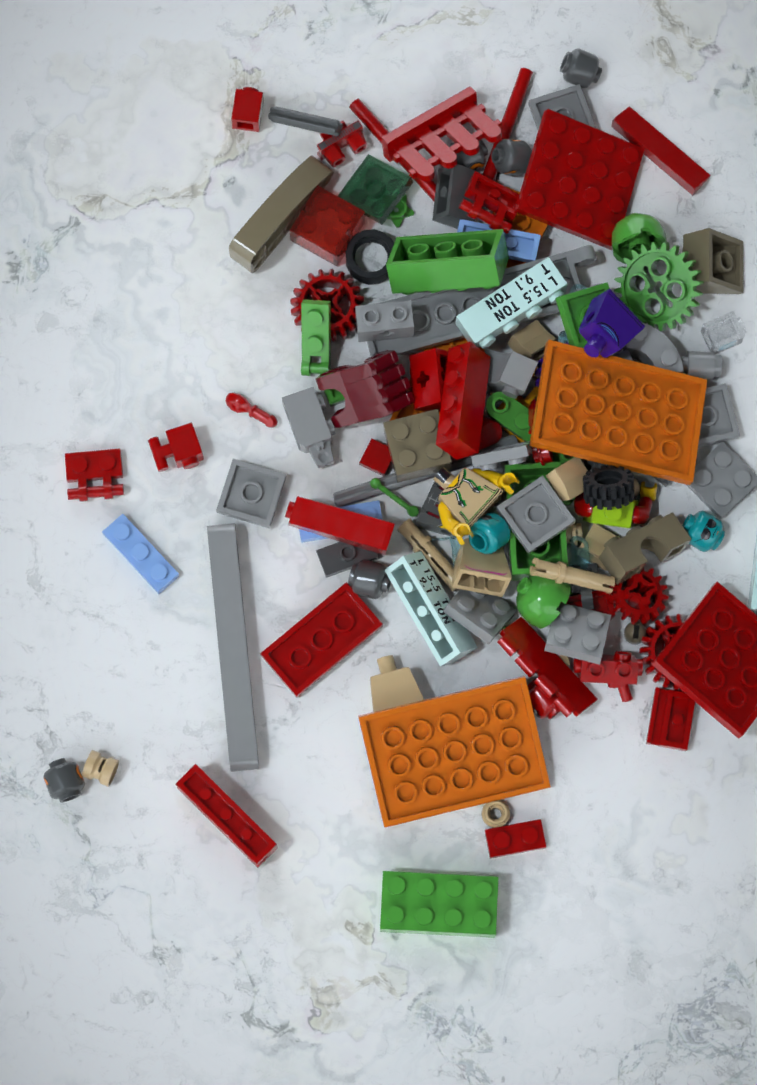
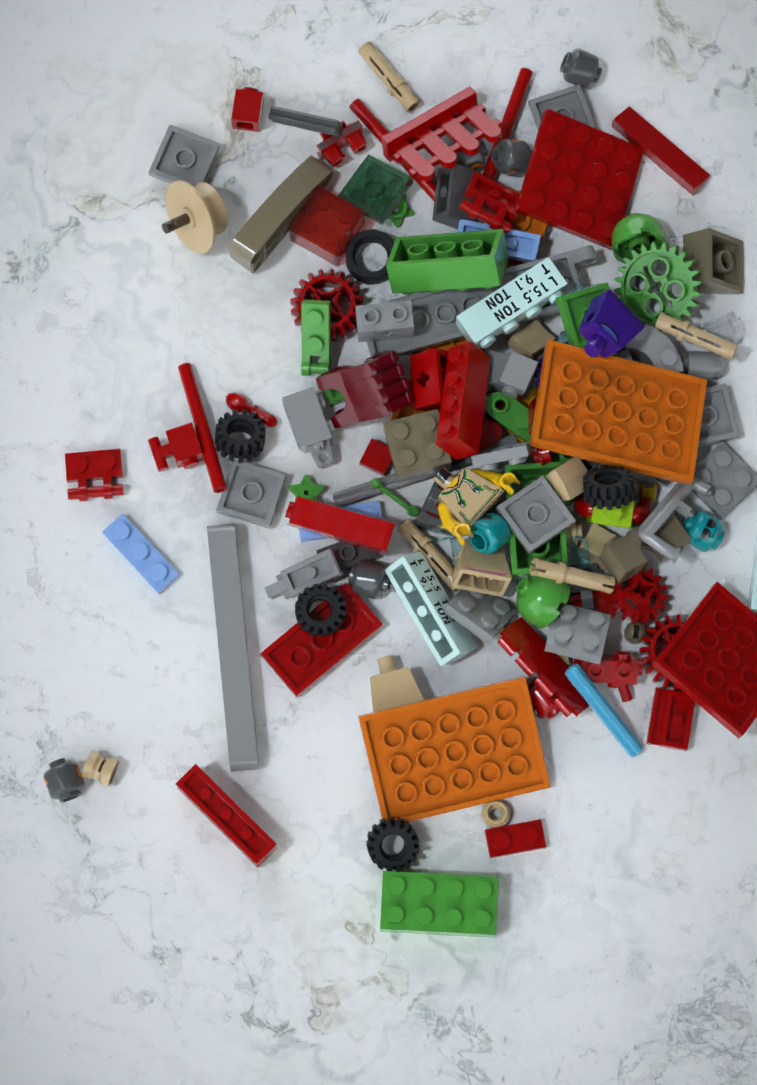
none -> light grey plate [149,125,220,186]
none -> tan piece [162,180,228,254]
none -> red piece [178,363,227,493]
none -> black tyre [215,409,266,463]
none -> light grey hinge [264,548,344,599]
none -> bright green plate [288,475,325,502]
none -> black tyre [295,583,346,638]
none -> tan pin [358,41,421,113]
none -> black tyre [366,817,420,872]
none -> medium azure axle [565,664,643,757]
none -> light grey piece [638,478,712,563]
none -> tan pin [655,312,738,361]

